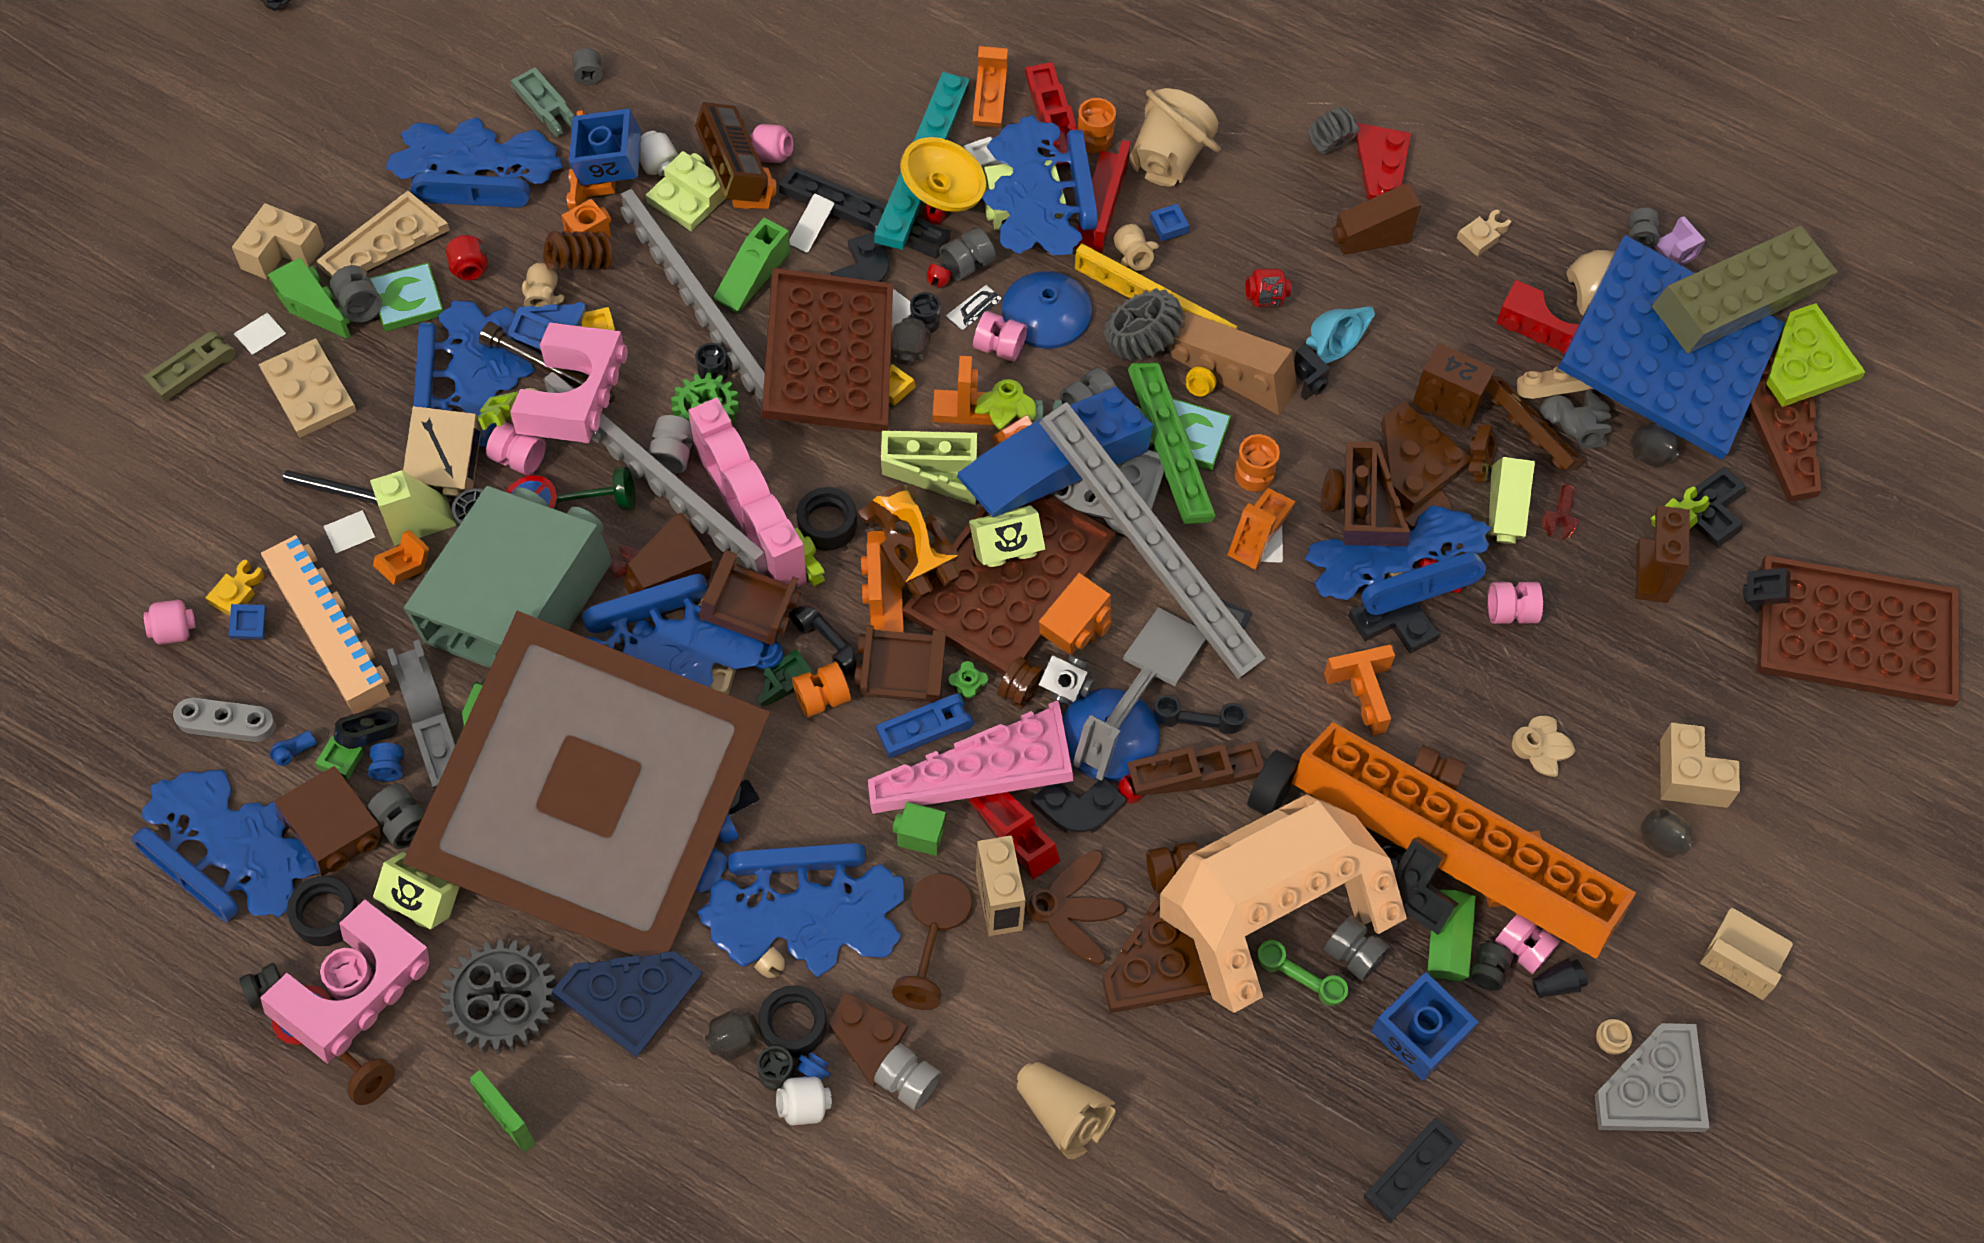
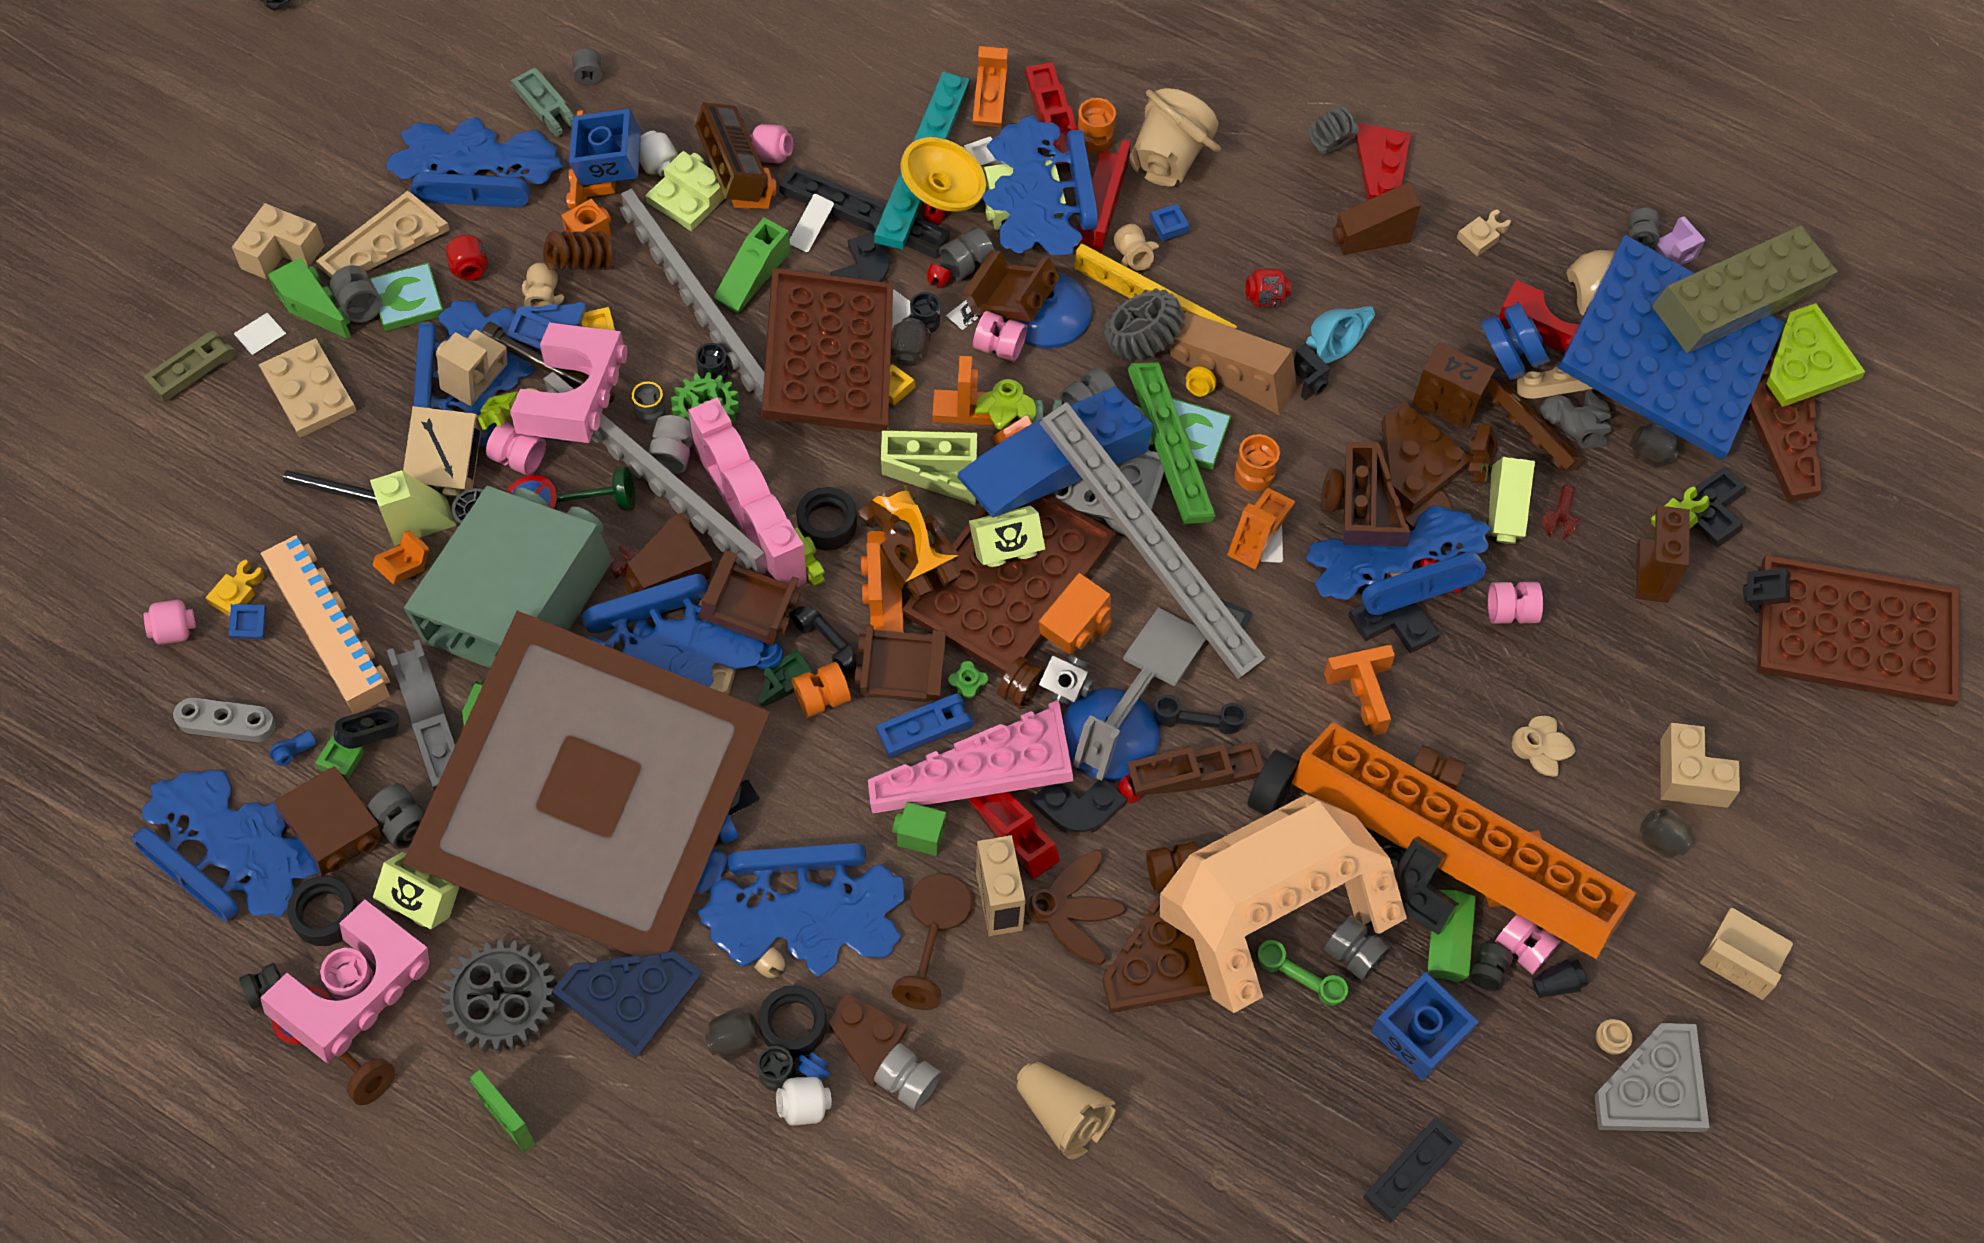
white sticker [323,510,375,553] -> none
blue wheel [368,743,404,782] -> none
none -> tan brick [436,329,507,407]
none -> dark grey wheel [632,381,666,425]
none -> reddish brown panel [962,250,1060,322]
none -> blue wheel [1480,302,1550,381]

